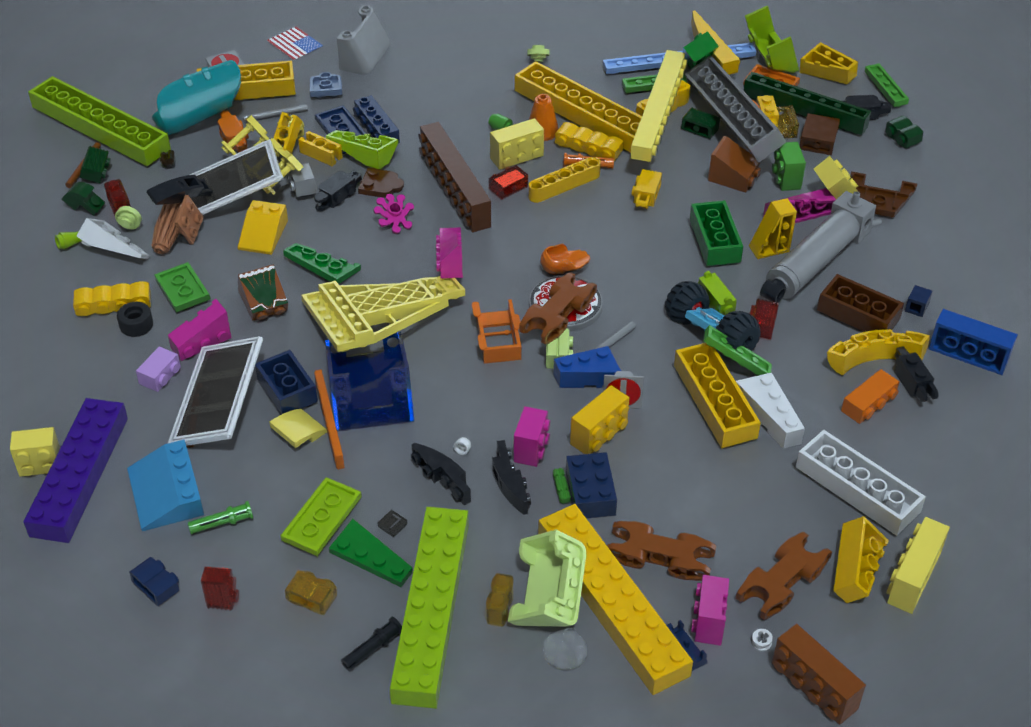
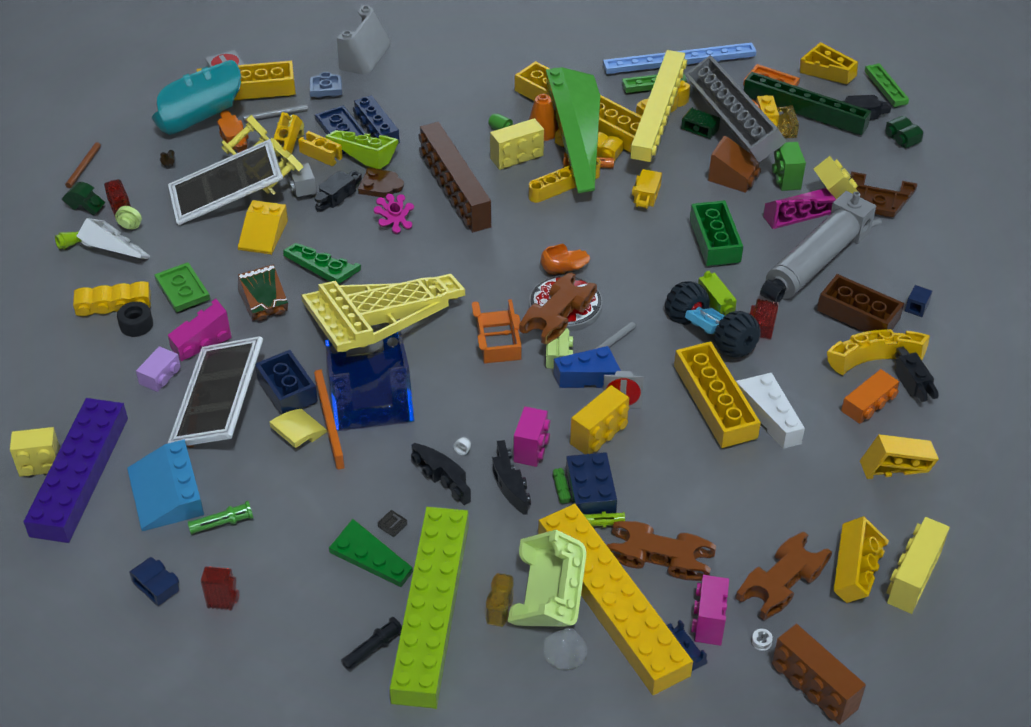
lime brick [28,76,171,166] -> none
dark green brick [79,146,111,183] -> none
black slope [146,174,213,205] -> none
nougat plate [151,195,203,254] -> none
sticker [267,27,323,60] -> none
lime plate [280,477,362,556] -> none
clear yellow brick [285,570,337,615] -> none
dark pink wedge [436,227,463,278] -> none
clear red brick [489,165,528,200] -> none
yellowish green plate [527,45,550,62] -> none
green wedge [683,31,719,69] -> none
yellow slope [691,10,740,75] -> none
bright green plate [703,325,772,376] -> none
lime windscreen [745,6,799,74] -> none
yellow wedge [749,198,797,259] -> none
white brick [796,430,926,536] -> none
reddish brown panel [800,113,840,155] -> none
blue brick [929,309,1018,375] -> none
none -> bright green wedge [546,67,600,193]
none -> lime pin [583,511,625,528]
none -> yellow wedge [860,434,939,479]

